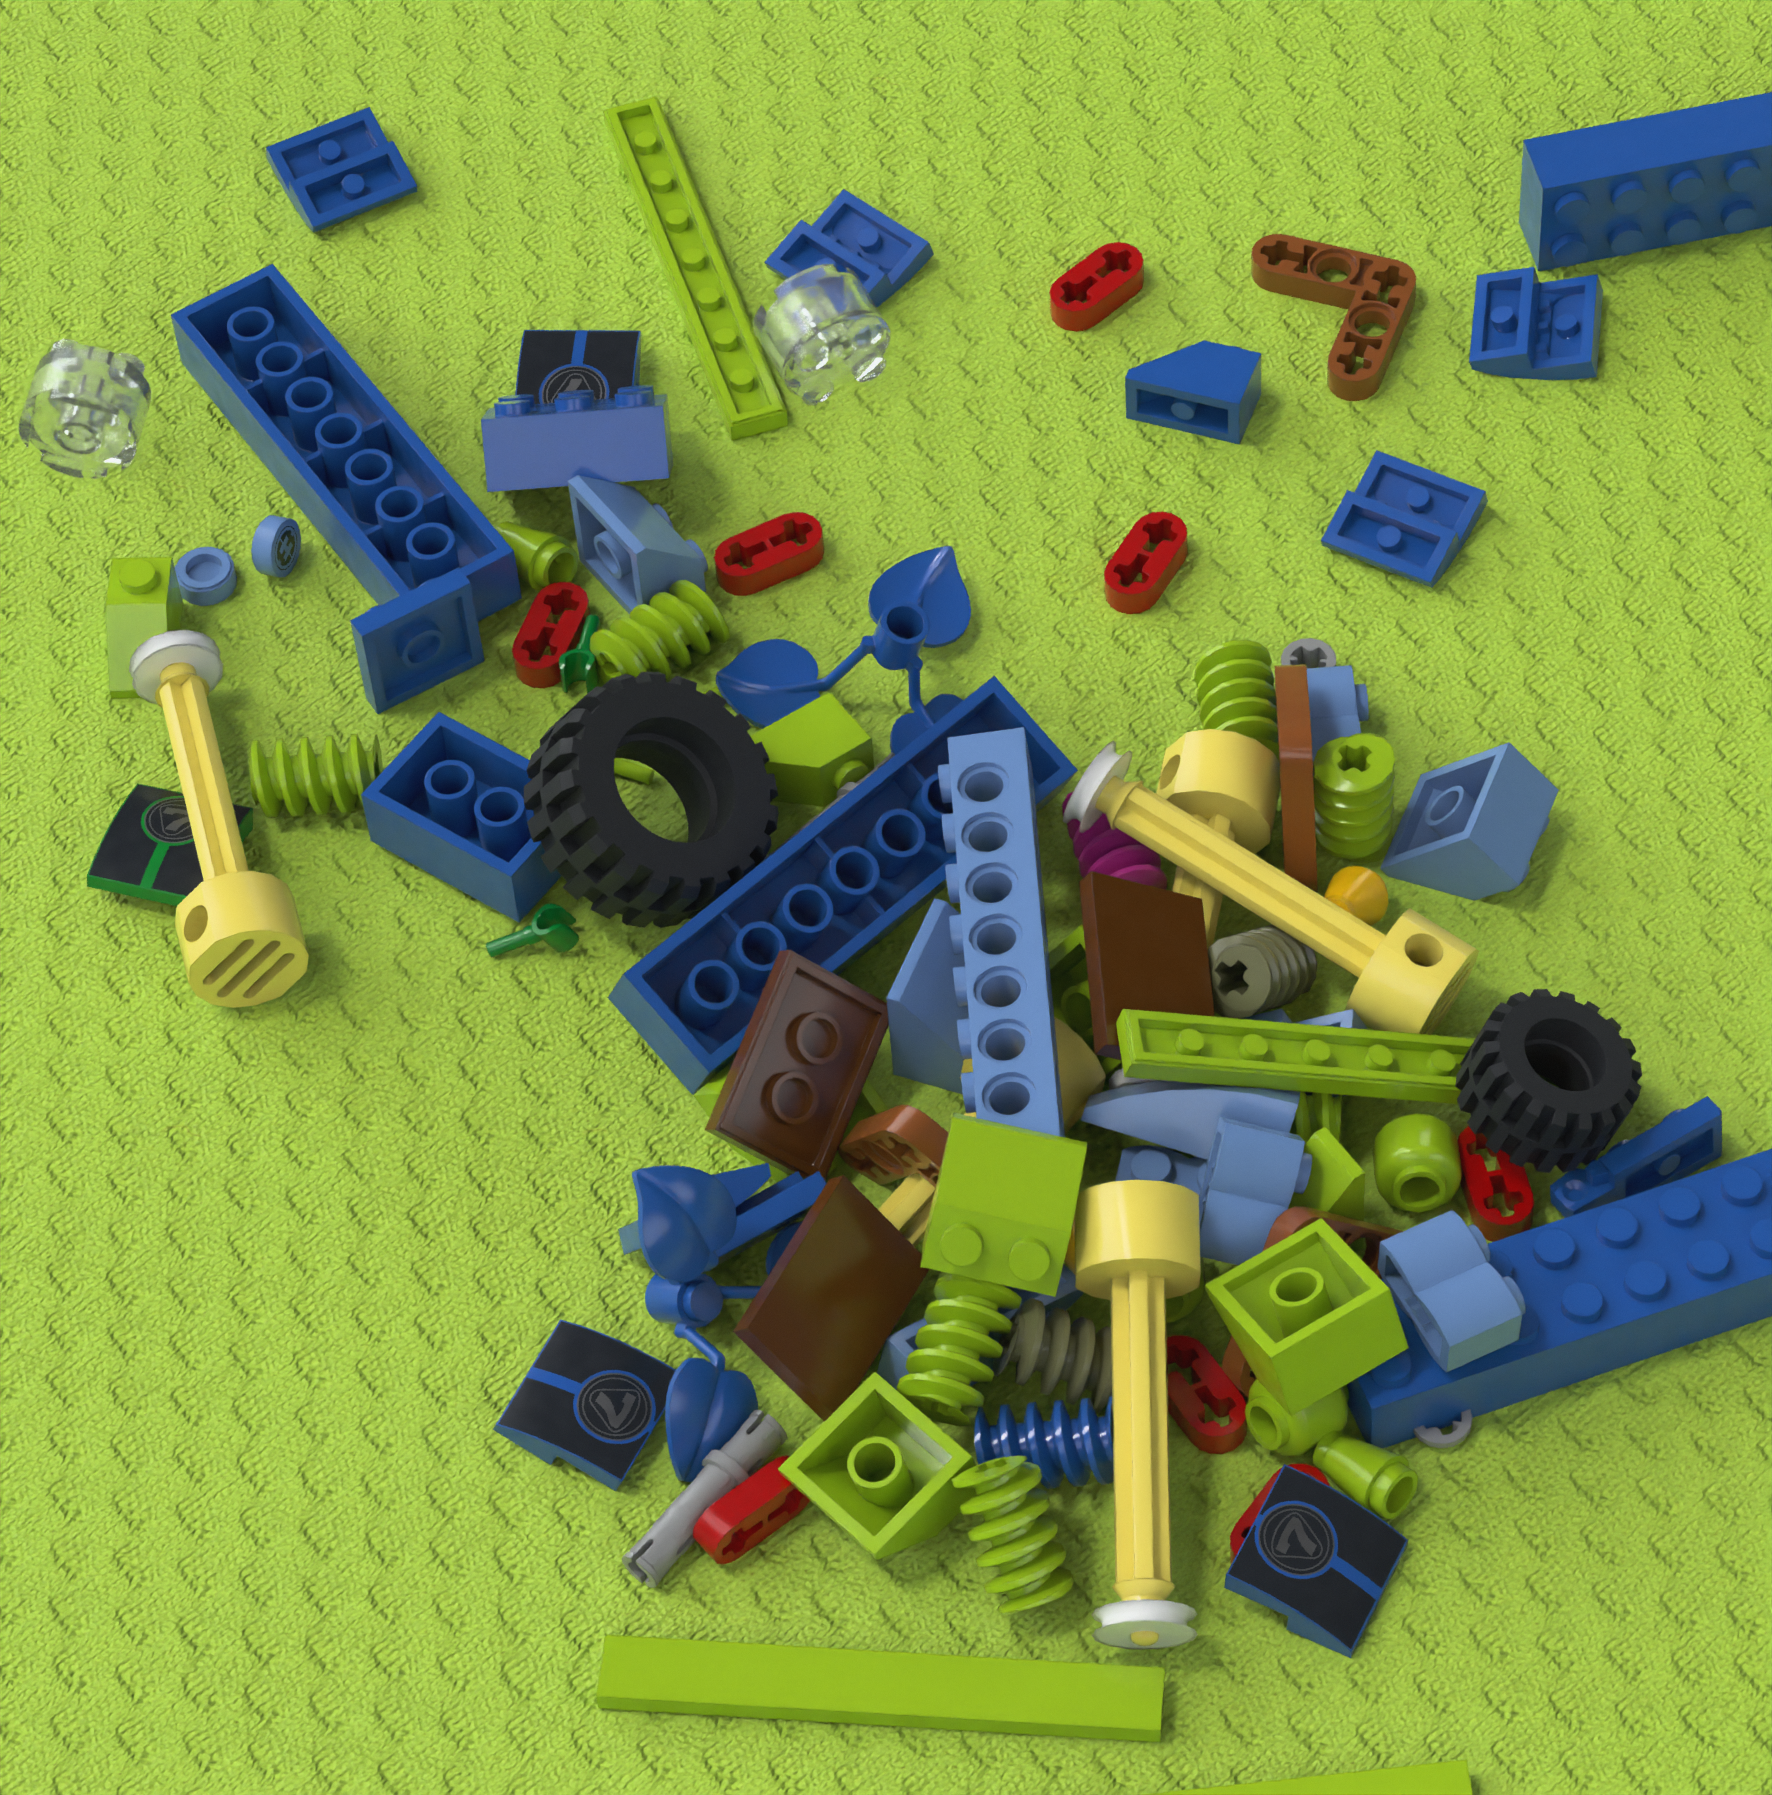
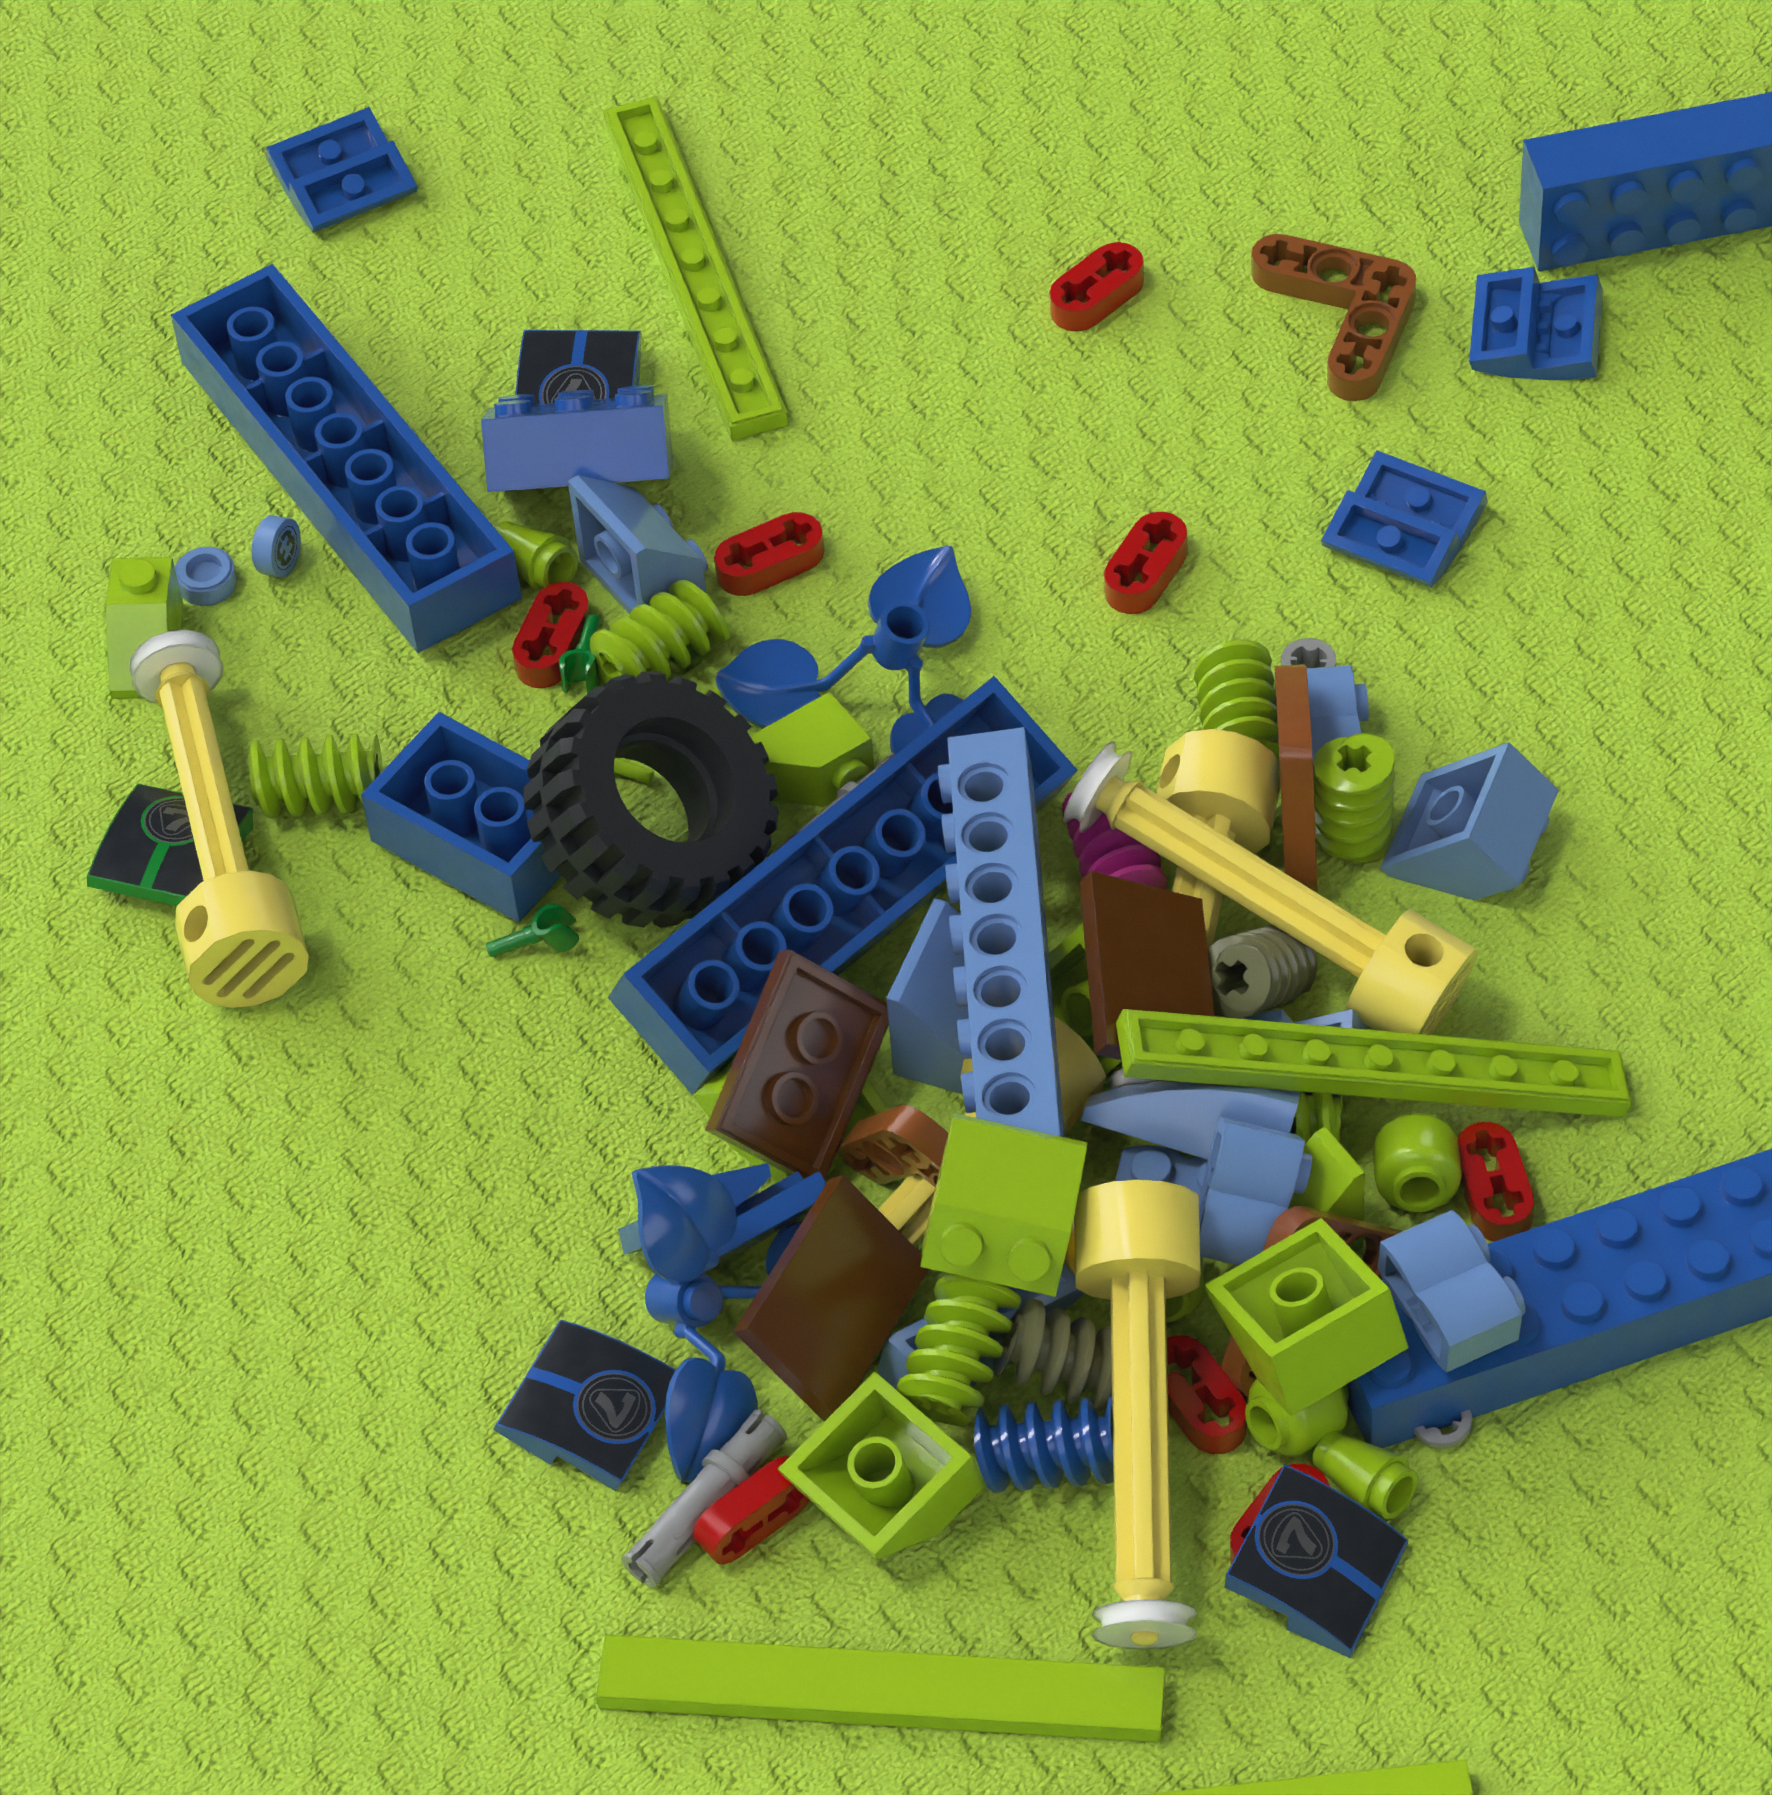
clear brick [19,339,151,479] -> none
blue plate [350,567,485,714] -> none
clear brick [753,264,891,405] -> none
blue slope [764,189,934,322] -> none
lime piece [952,1455,1074,1613] -> none
blue slope [1125,340,1261,445] -> none
yellow cone [1324,866,1388,926] -> none
black tyre [1455,989,1642,1173] -> none
blue hinge [1550,1096,1722,1218] -> none

